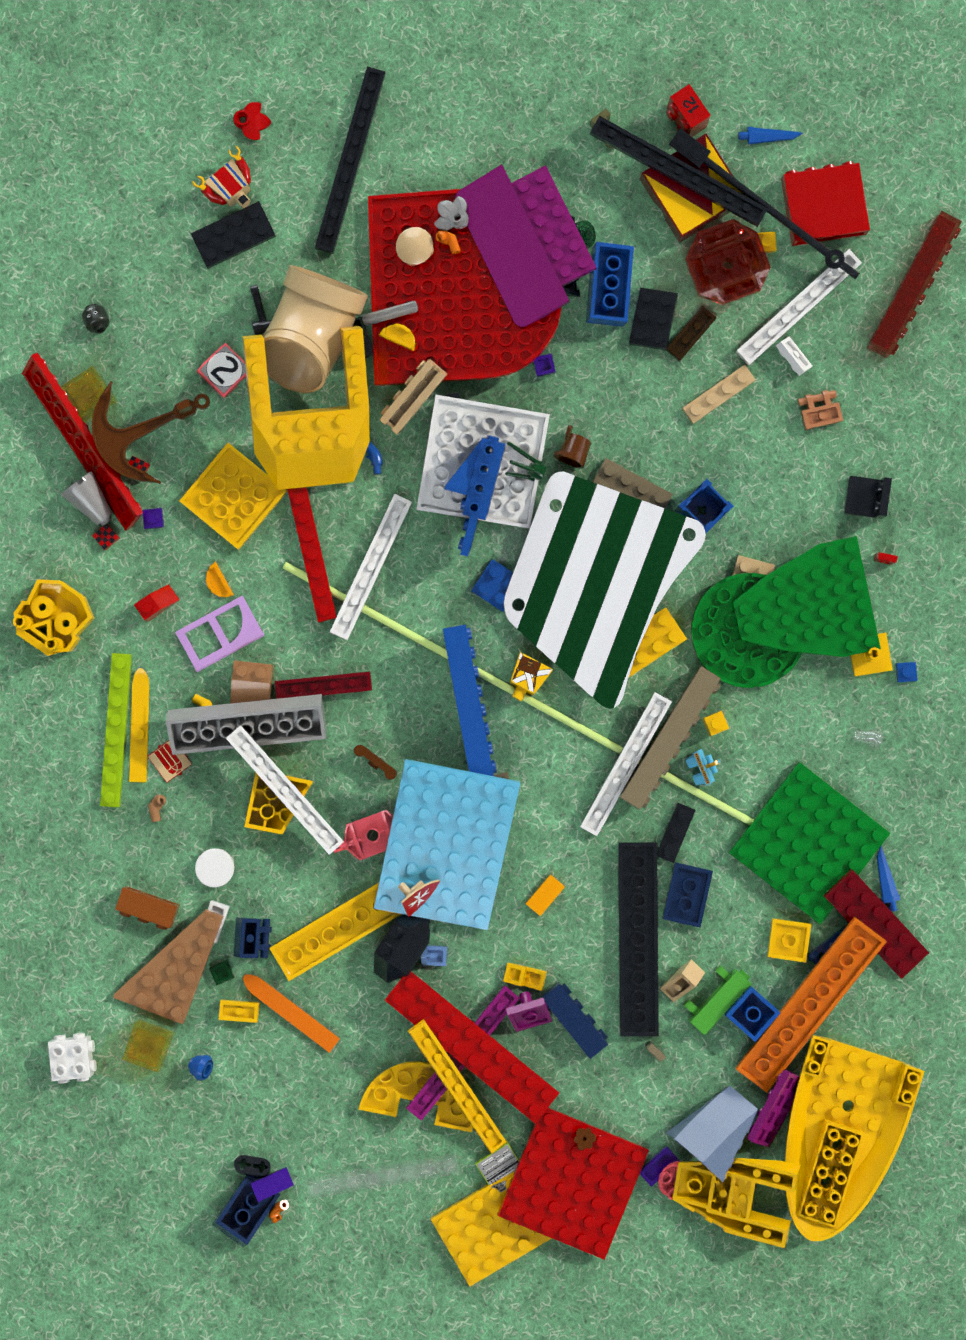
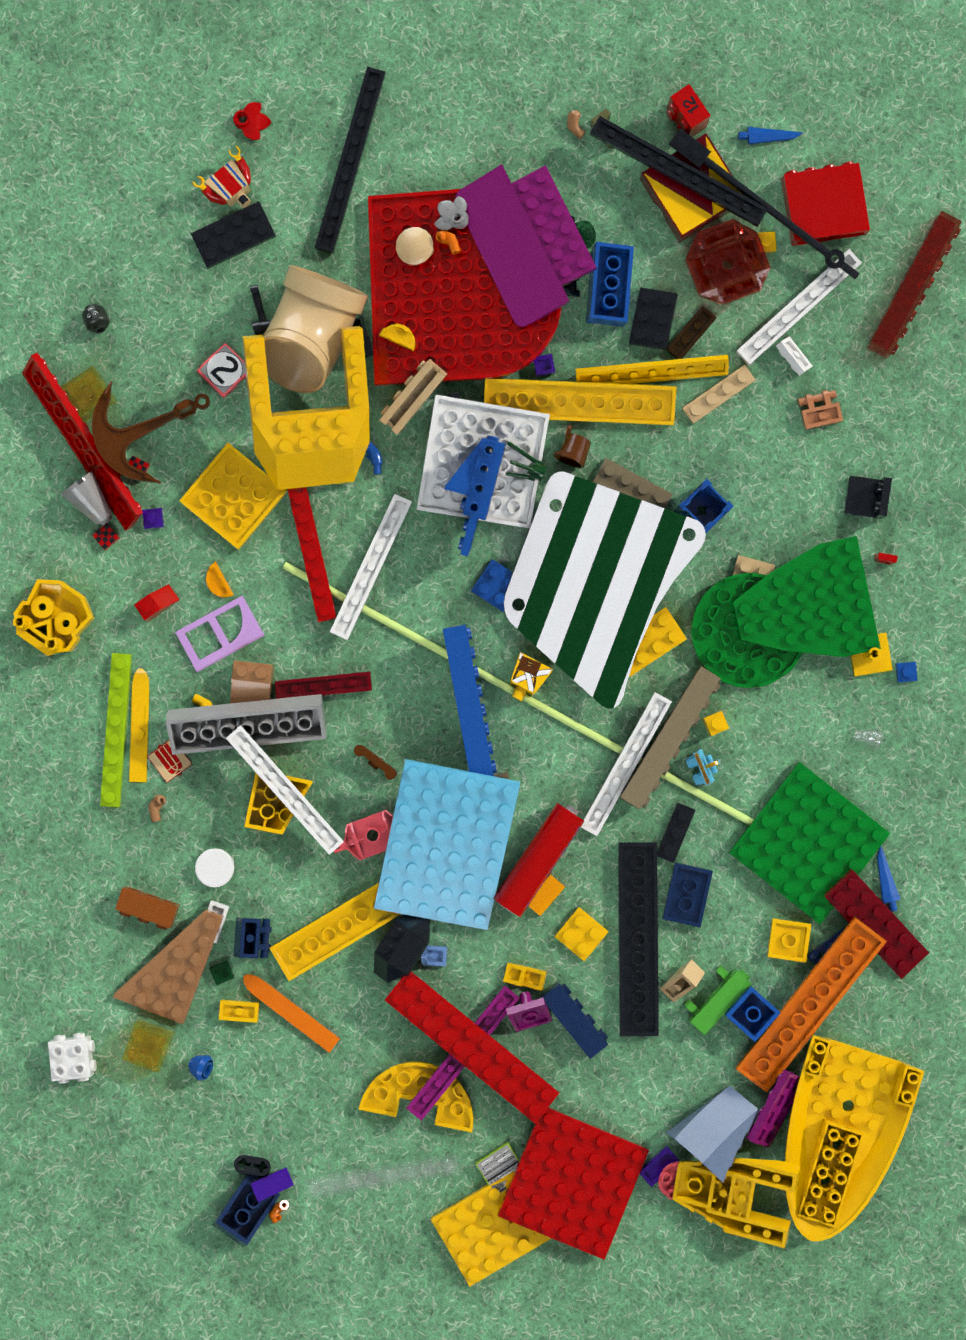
light grey axle [362,301,418,326] -> none
shield [398,880,440,917] -> none
yellow tile [408,1019,507,1154] -> none
reddish brown plant [574,1128,596,1150] -> none
dark tan tile [646,1041,666,1062] -> none
none -> yellow plate [484,378,677,425]
none -> red piece [493,803,585,917]
none -> yellow plate [554,907,609,961]
none -> medium nougat arm [567,110,586,140]
none -> yellow plate [575,355,729,384]

